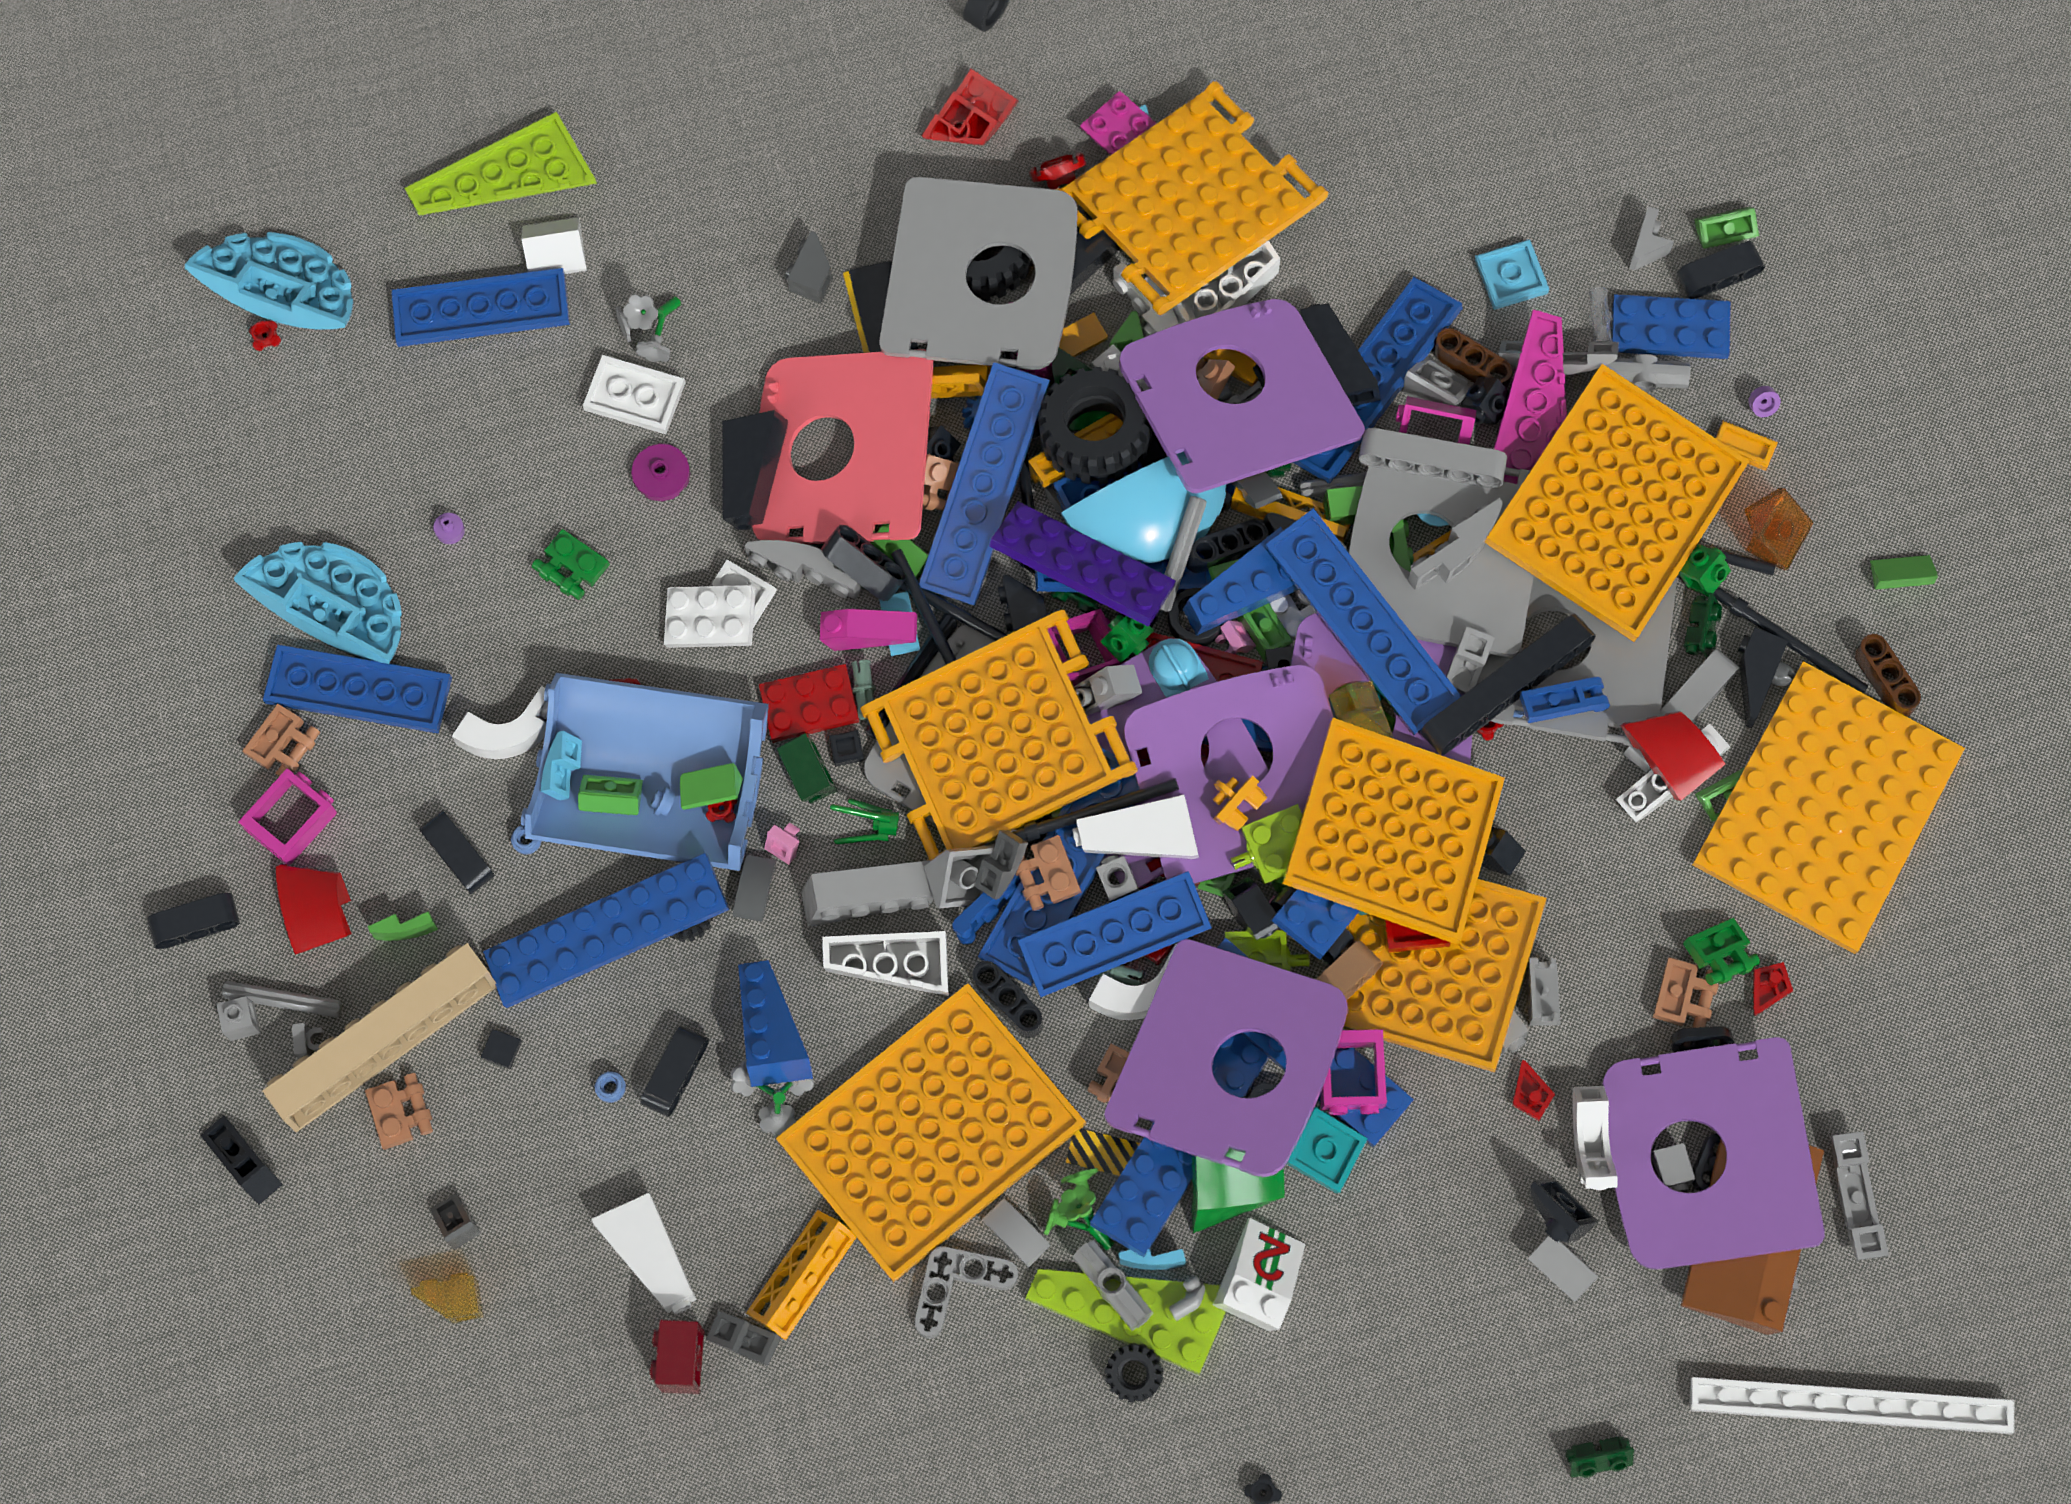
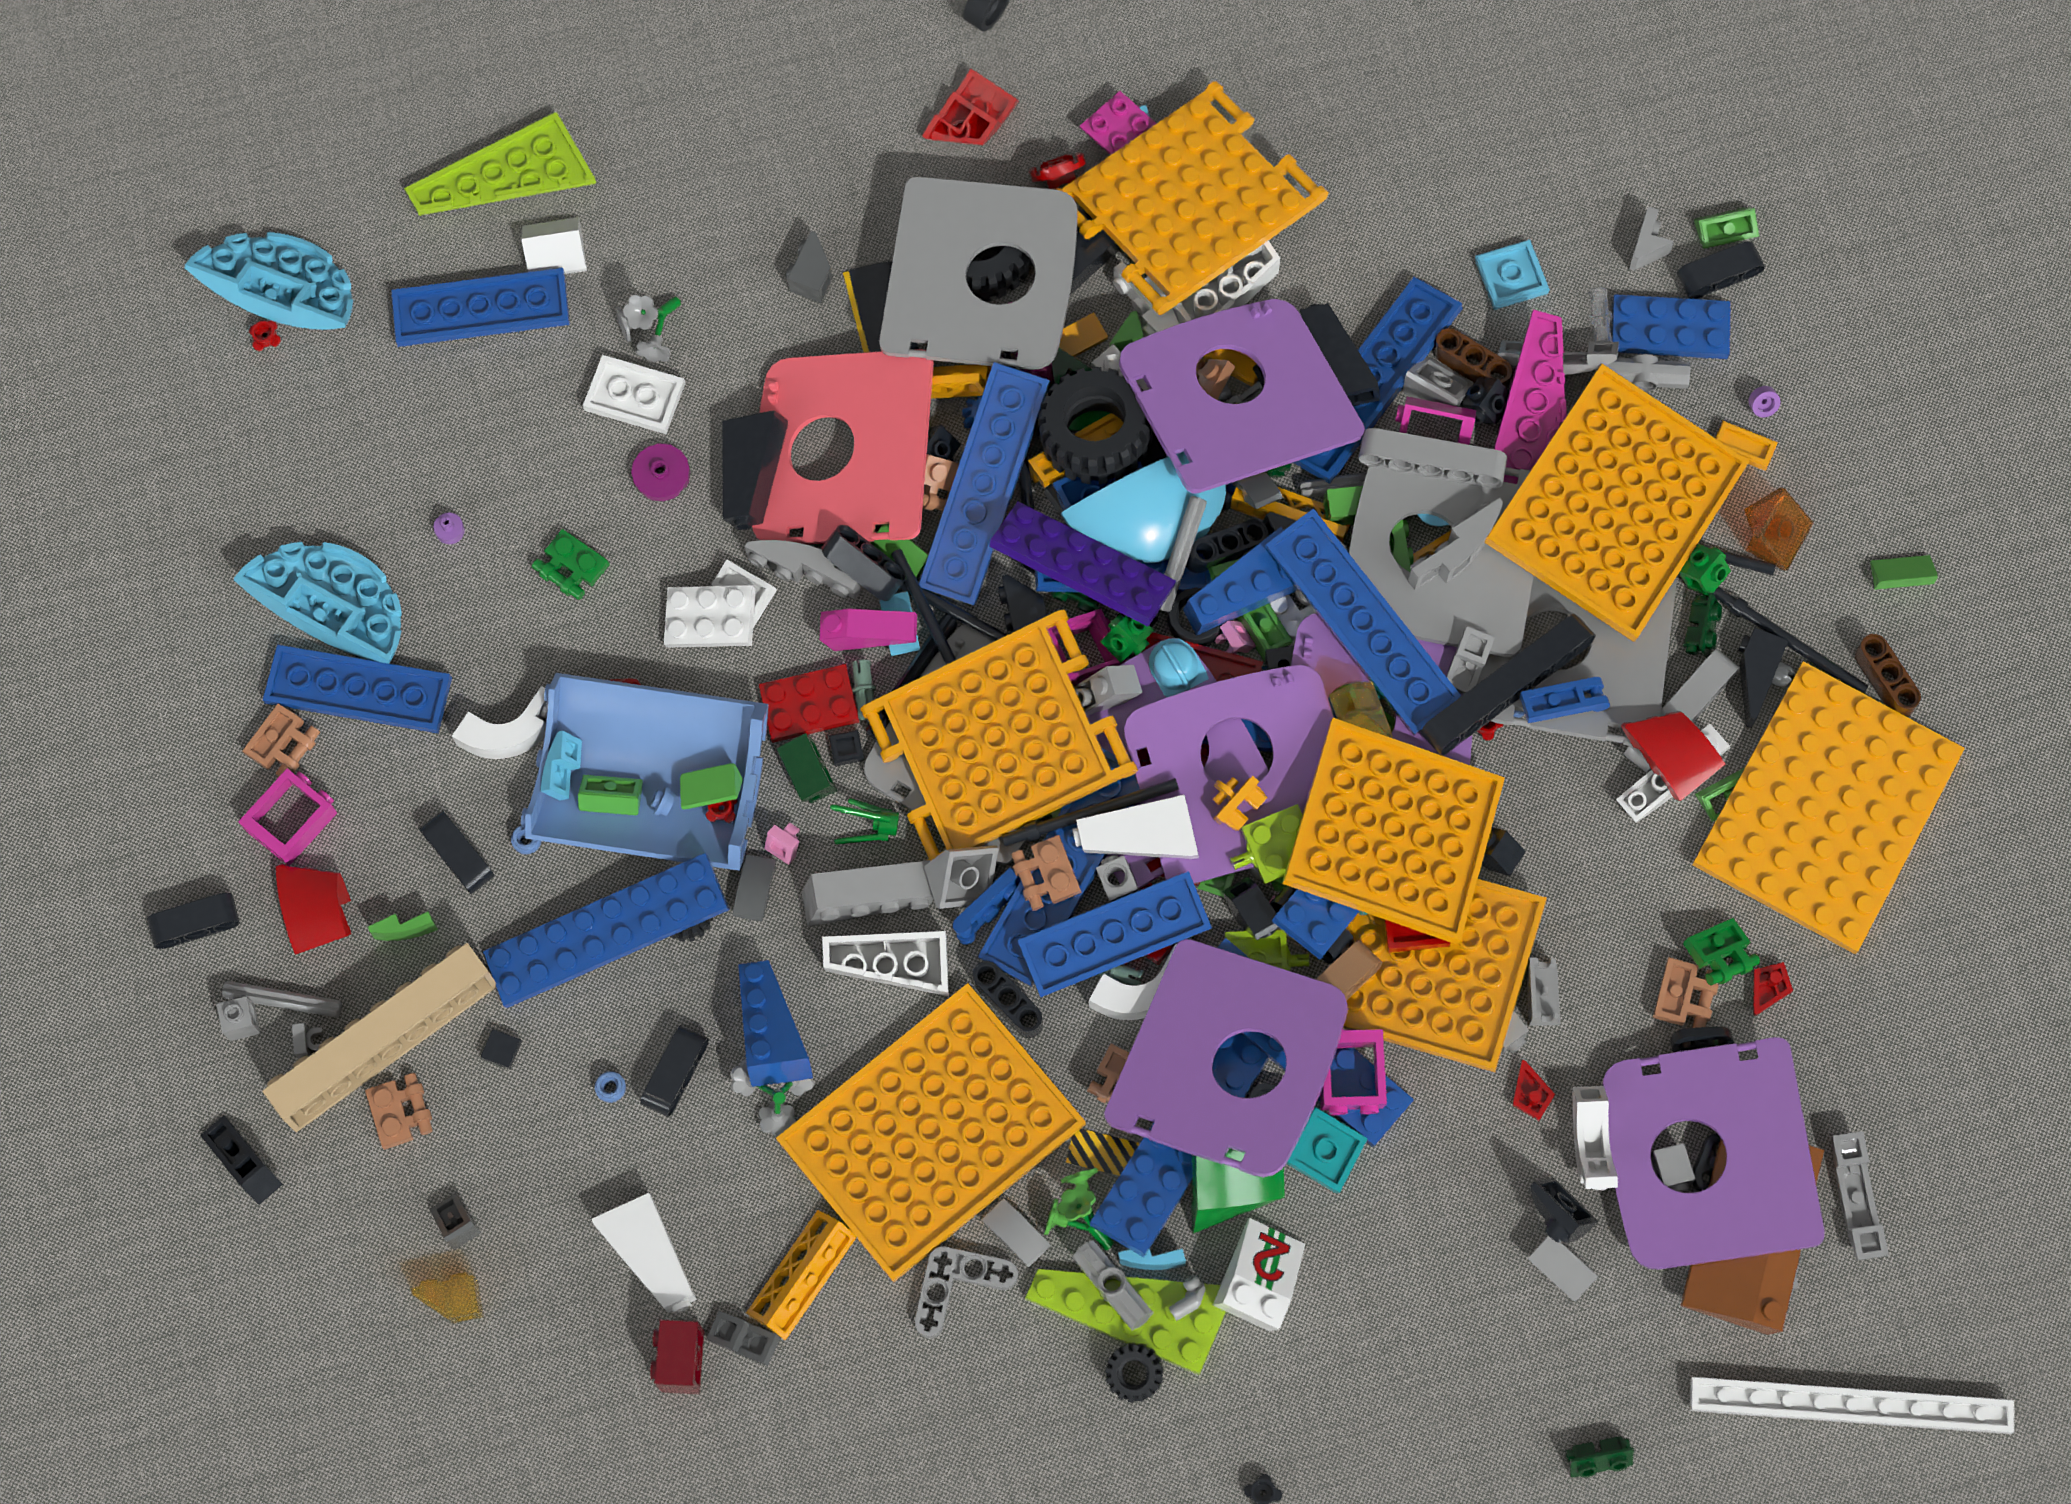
dark grey slope [975,830,1028,900] -> none

